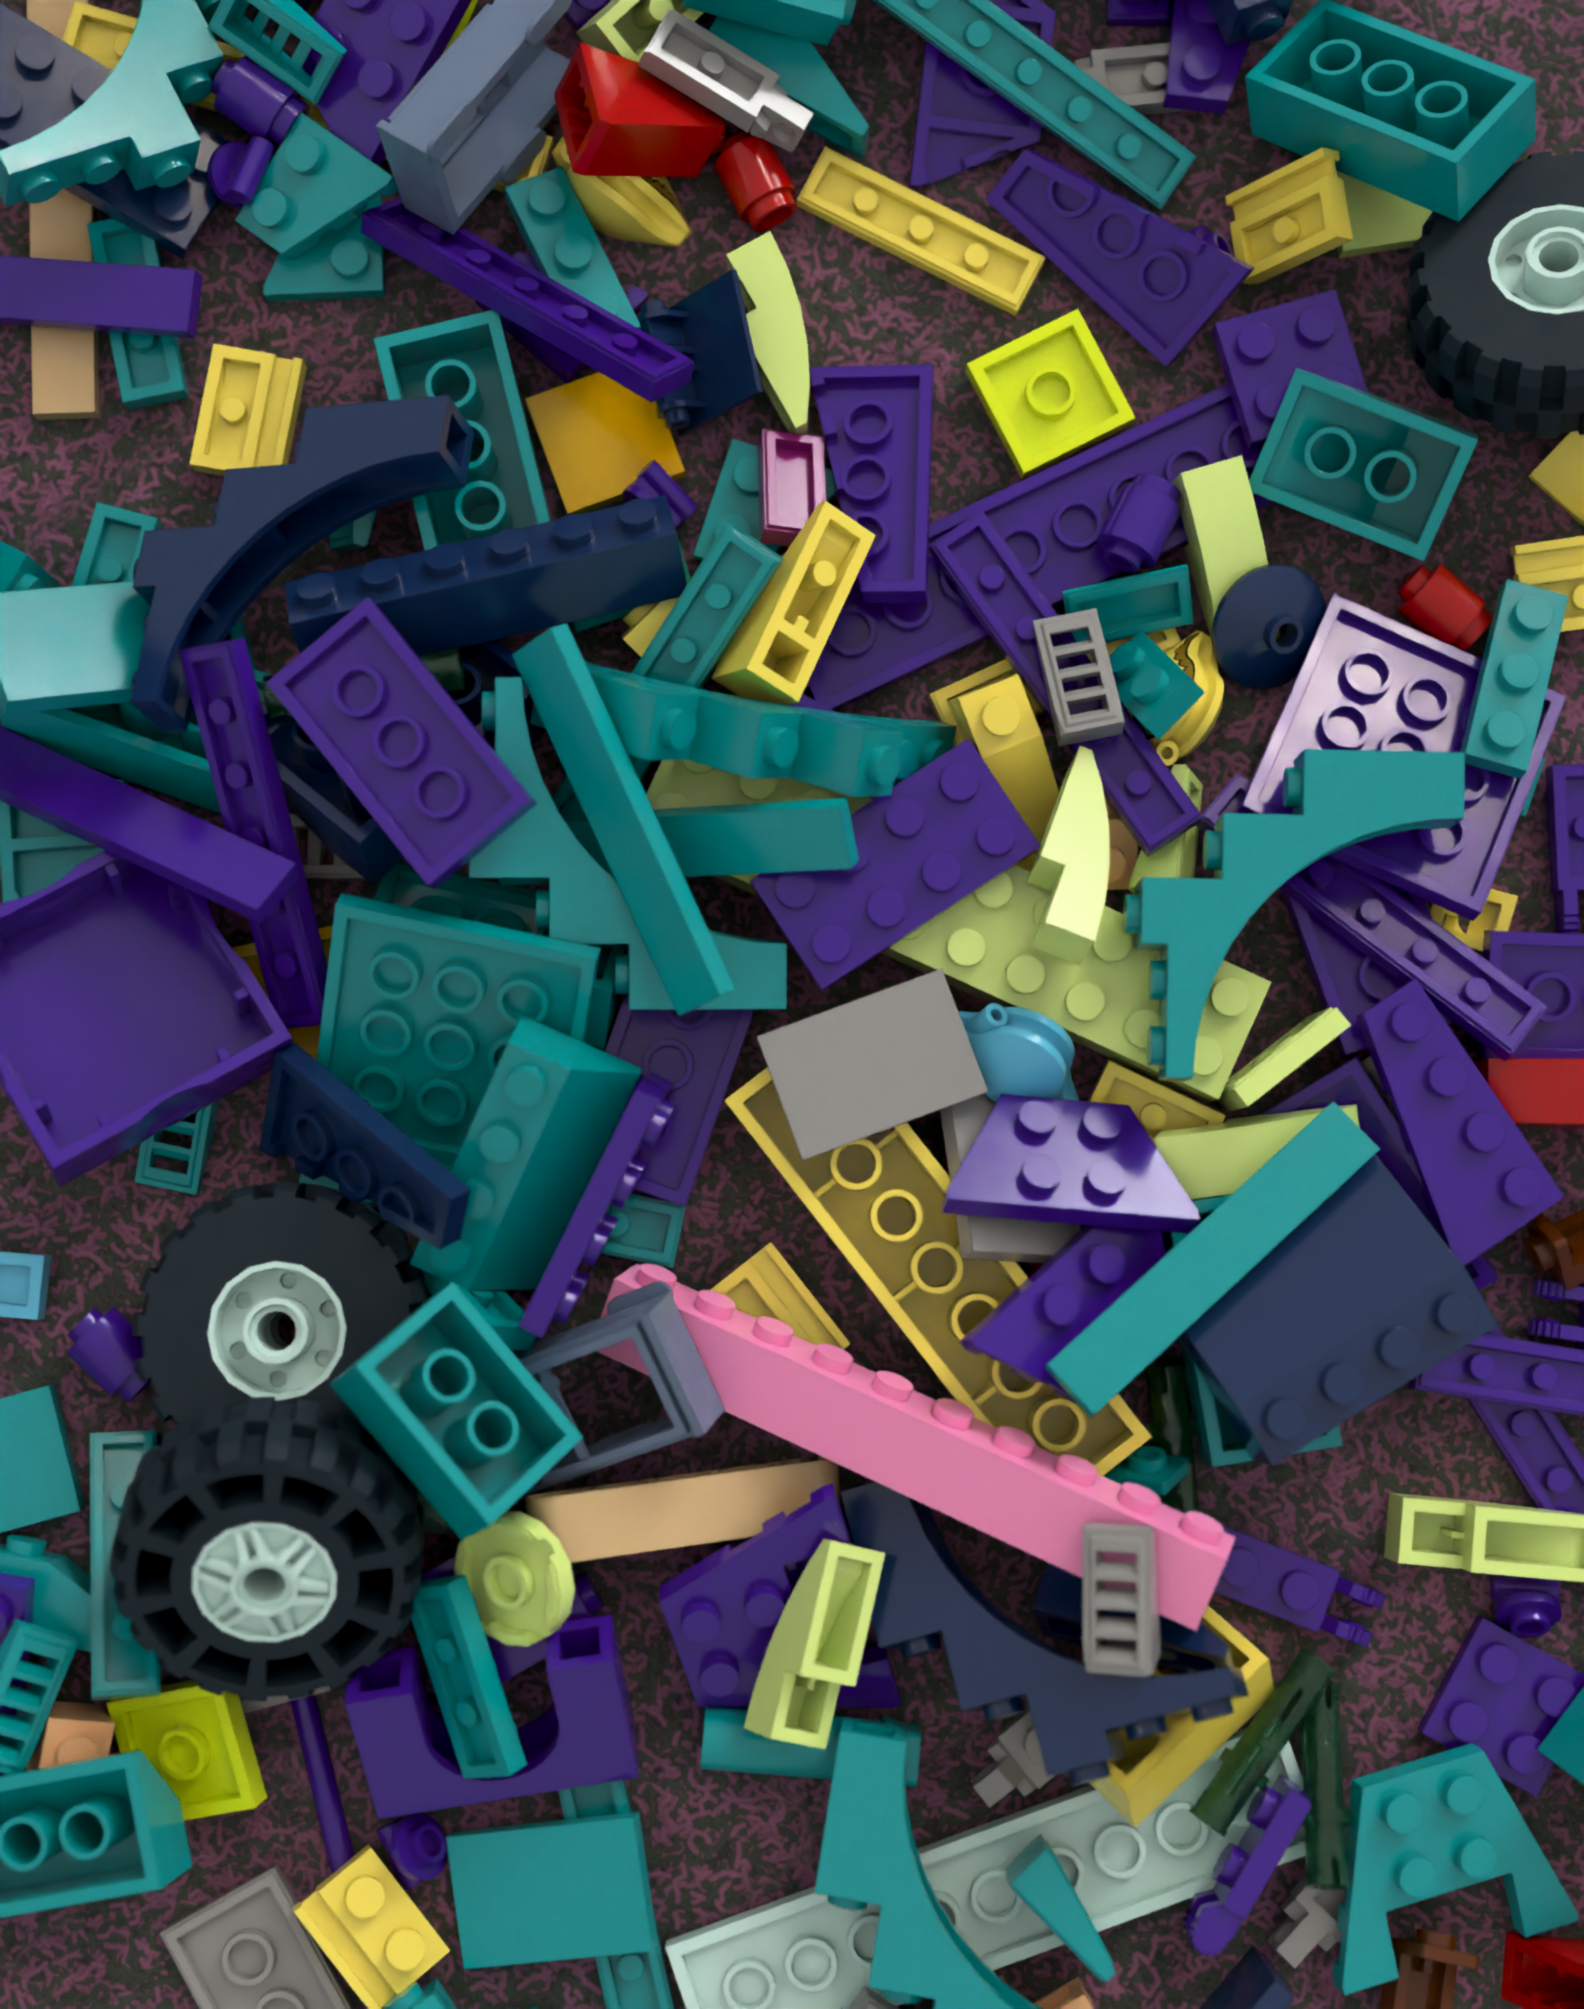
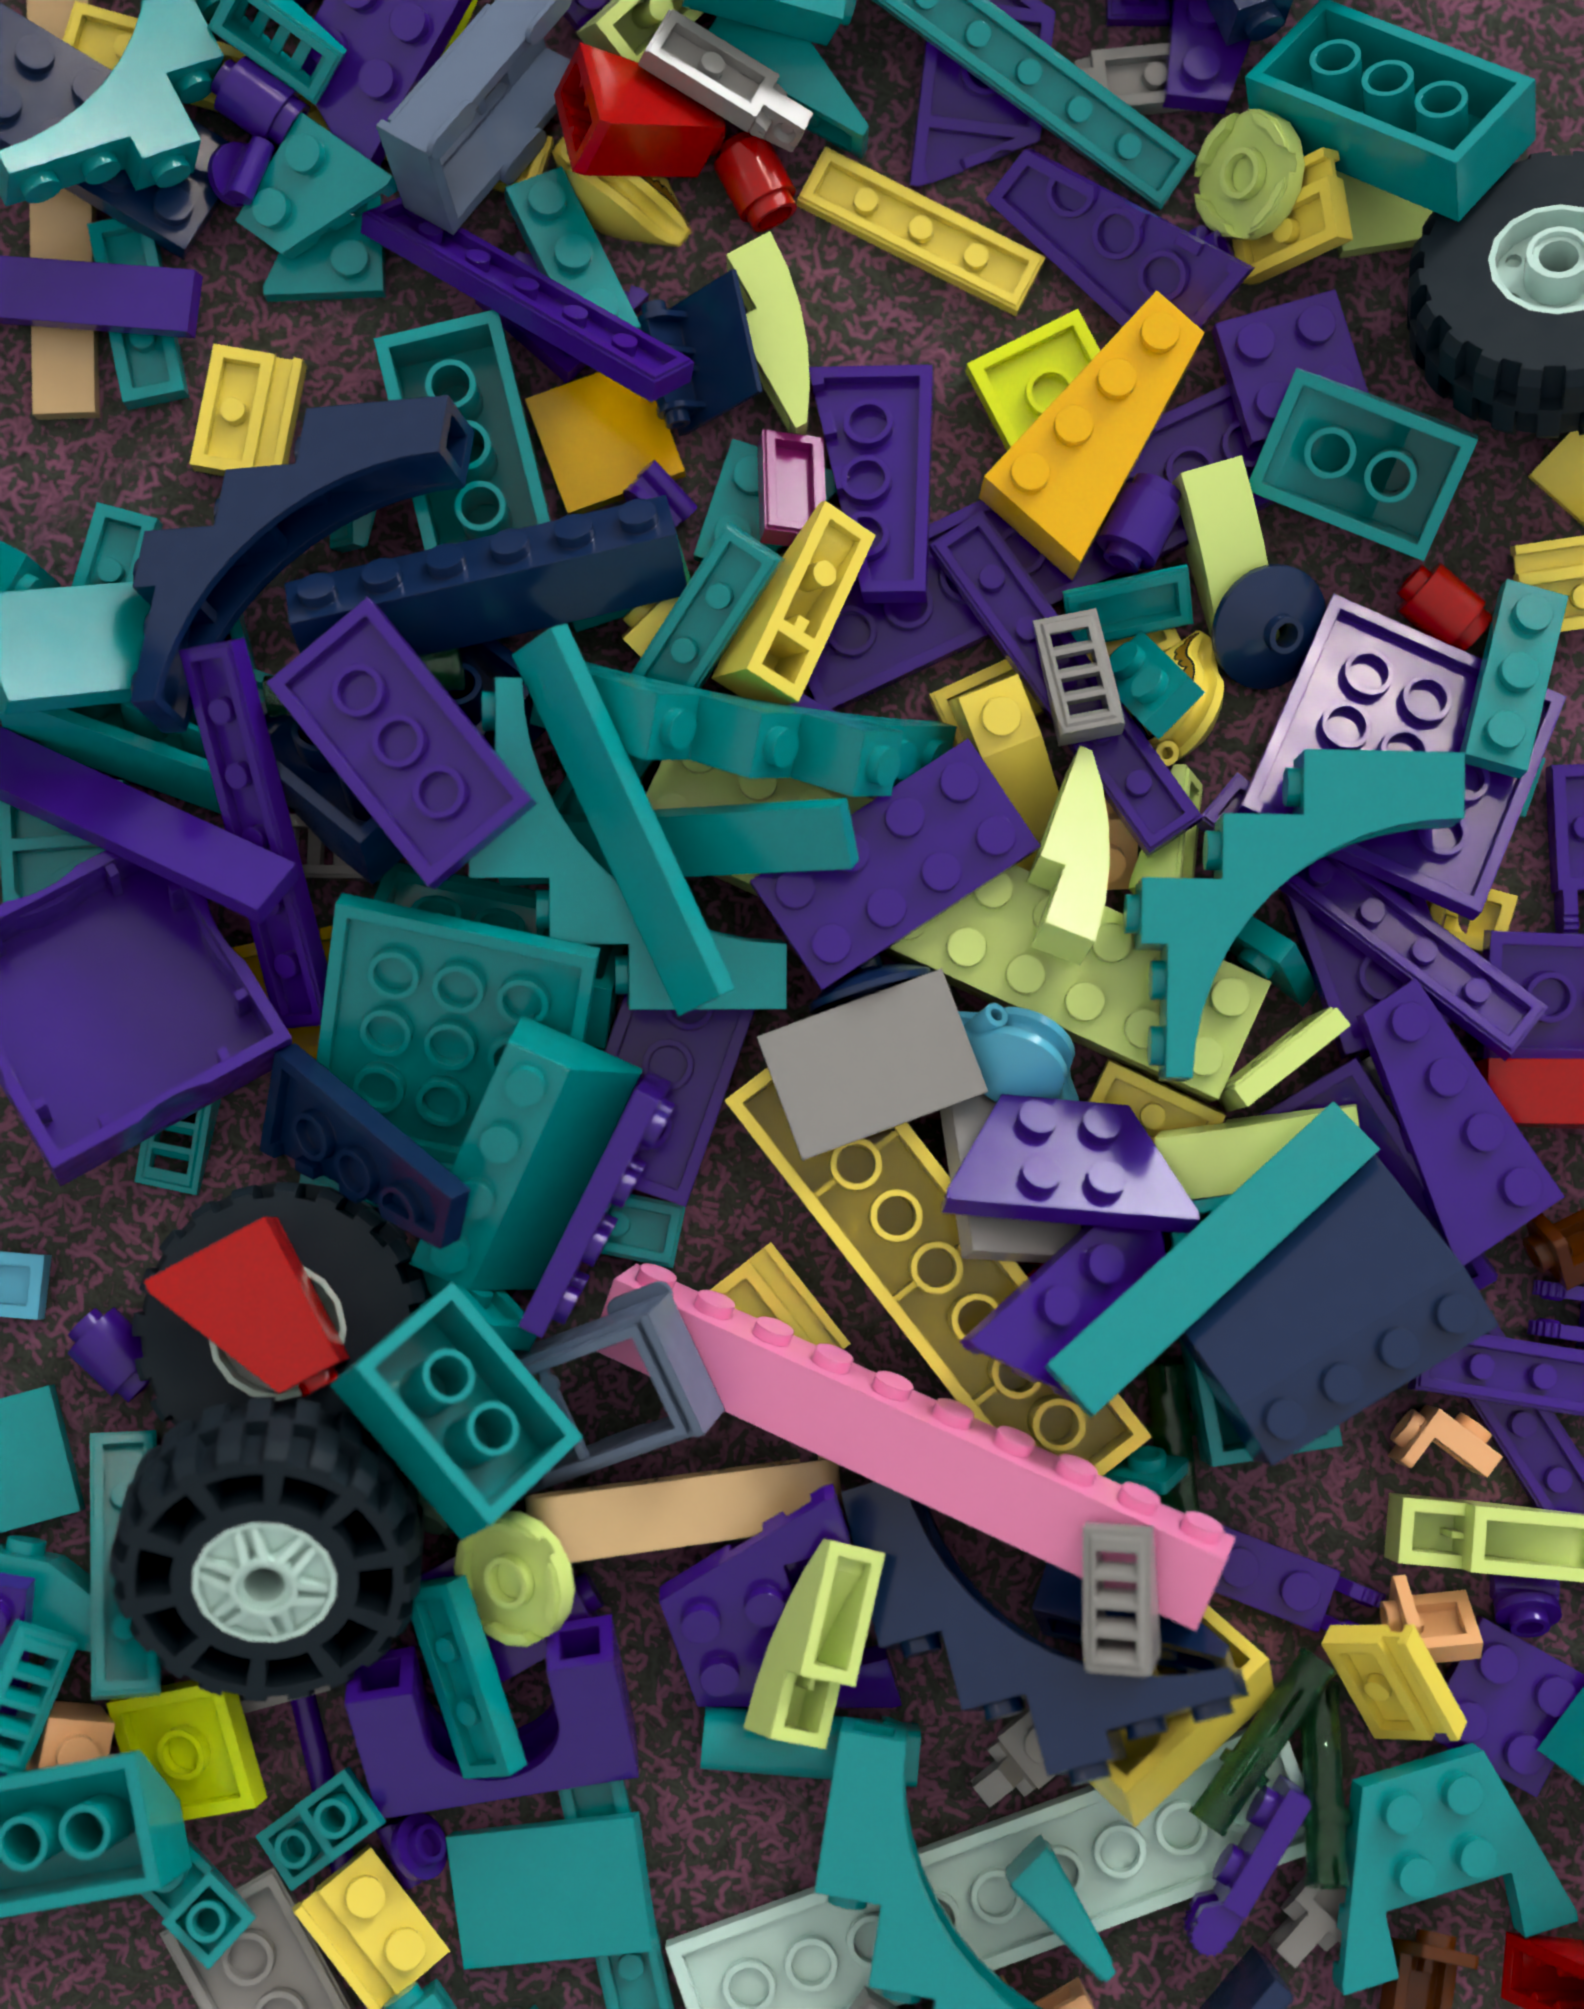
none -> teal slope [140,1838,257,1970]
none -> red slope [144,1217,350,1397]
none -> teal slope [255,1766,386,1892]
none -> dark blue dish [808,954,933,1015]
none -> yellow wedge [979,290,1205,581]
none -> yellowish green tile [1194,109,1305,240]
none -> teal wing [1229,916,1317,1007]
none -> light yellow plate [1321,1625,1467,1741]
none -> light nougat bracket [1379,1575,1483,1663]
none -> light nougat bracket [1388,1405,1503,1478]

